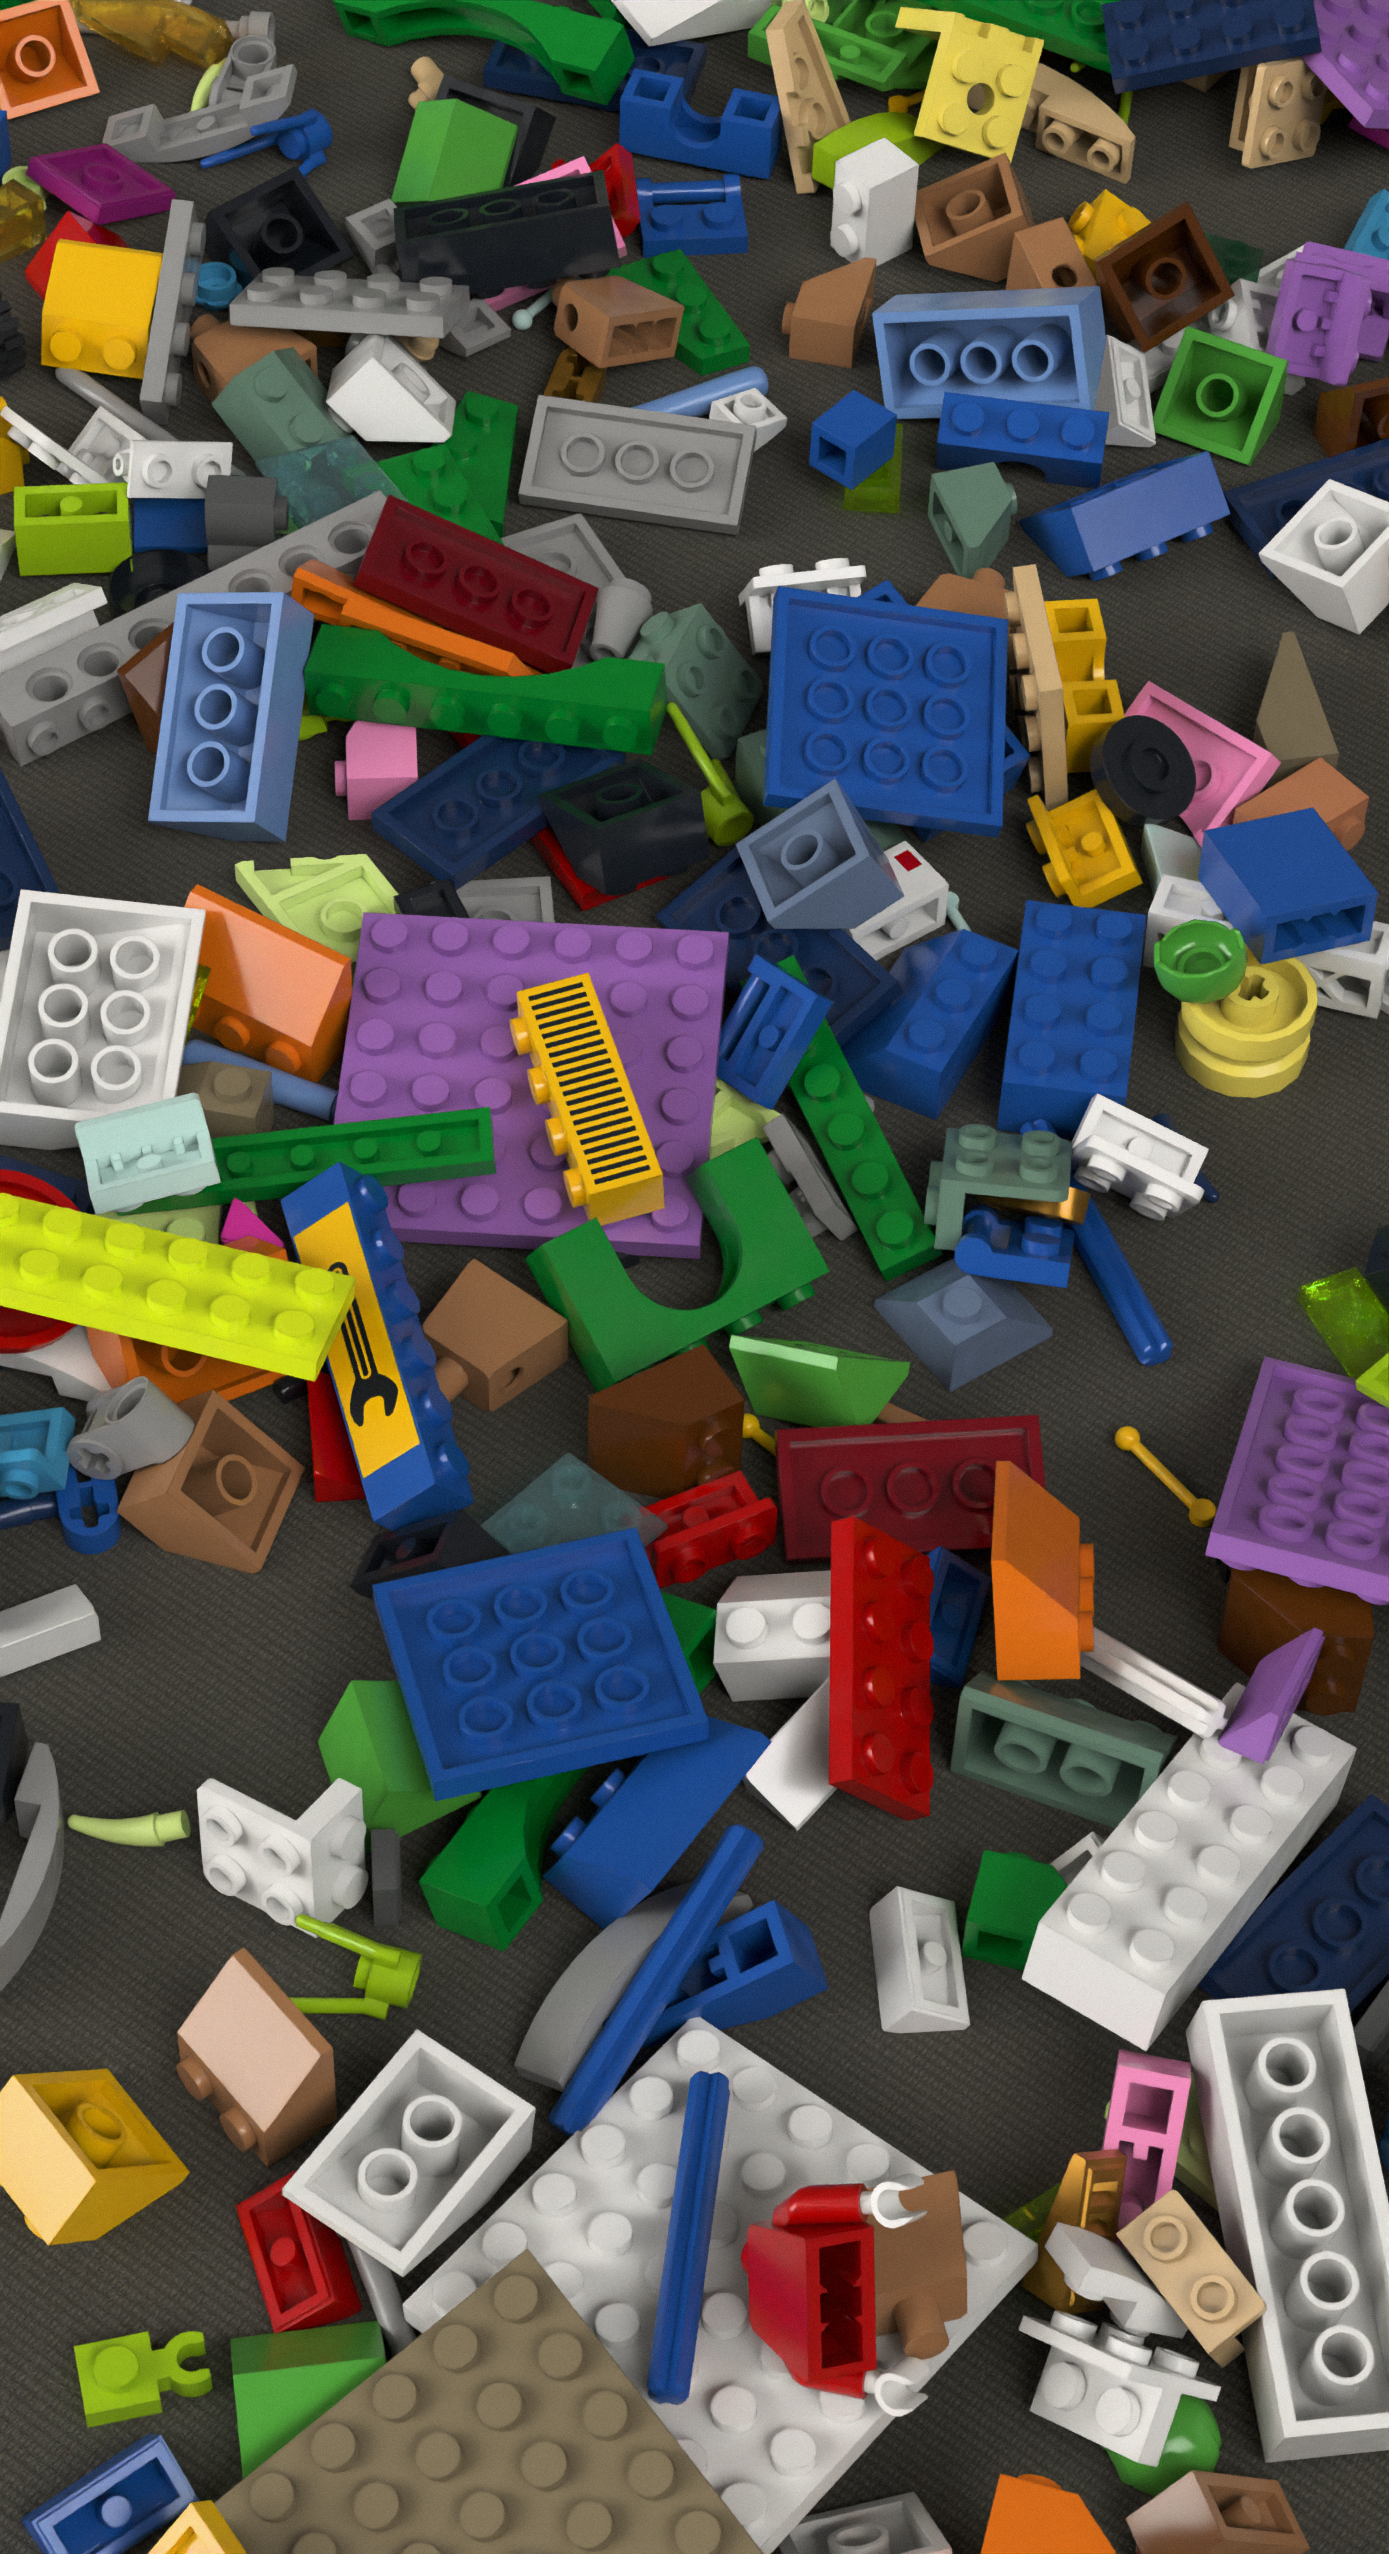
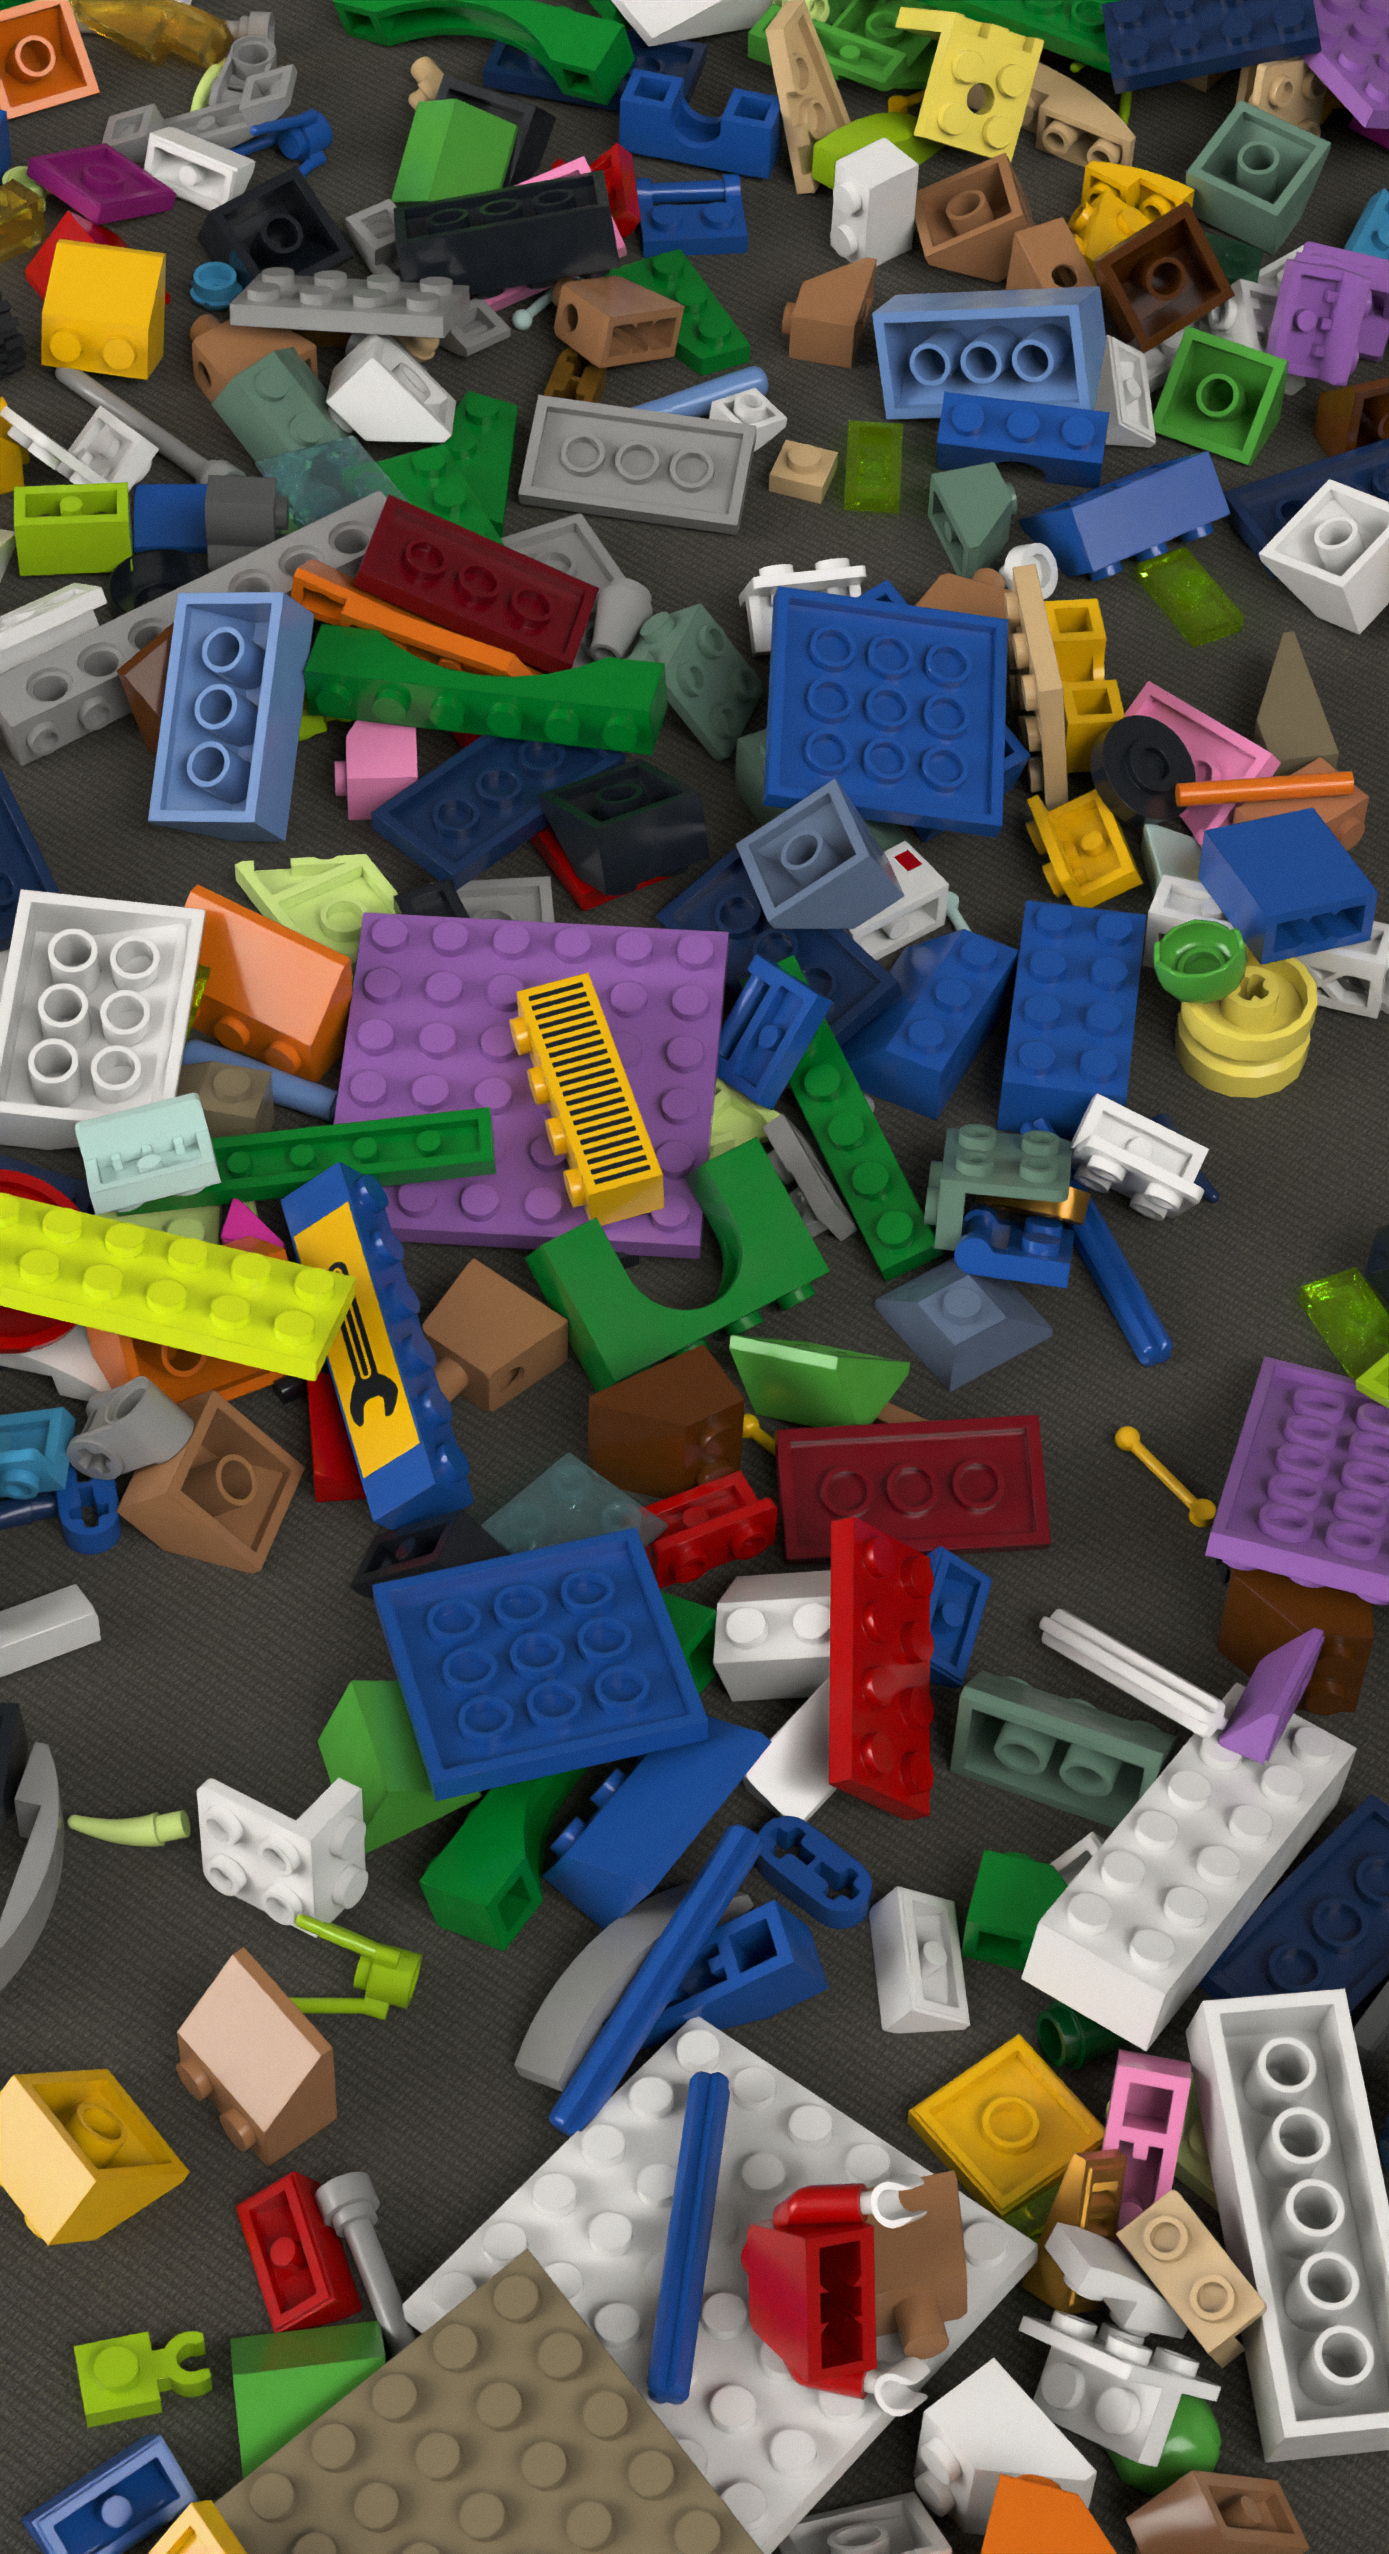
white hinge [113,440,233,499] -> none
light grey wing [140,199,206,425] -> none
white slope [282,2029,536,2277] -> none
dark grey tile [371,1829,402,1927] -> none
lime plant [666,702,754,847] -> none
blue brick [809,390,897,490] -> none
orange slope [991,1461,1095,1681] -> none
none -> white slope [144,127,256,211]
none -> blue beam [756,1816,872,1929]
none -> tan plate [769,440,838,504]
none -> yellow tile [907,2034,1105,2223]
none -> white slope [914,2358,1097,2535]
none -> white tile [999,543,1058,599]
none -> dark green cone [1036,2000,1129,2070]
none -> yellow slope [1081,161,1195,222]
none -> clear neon green plate [1136,547,1244,648]
none -> orange bar [1175,771,1354,807]
none -> sand green slope [1185,100,1331,255]

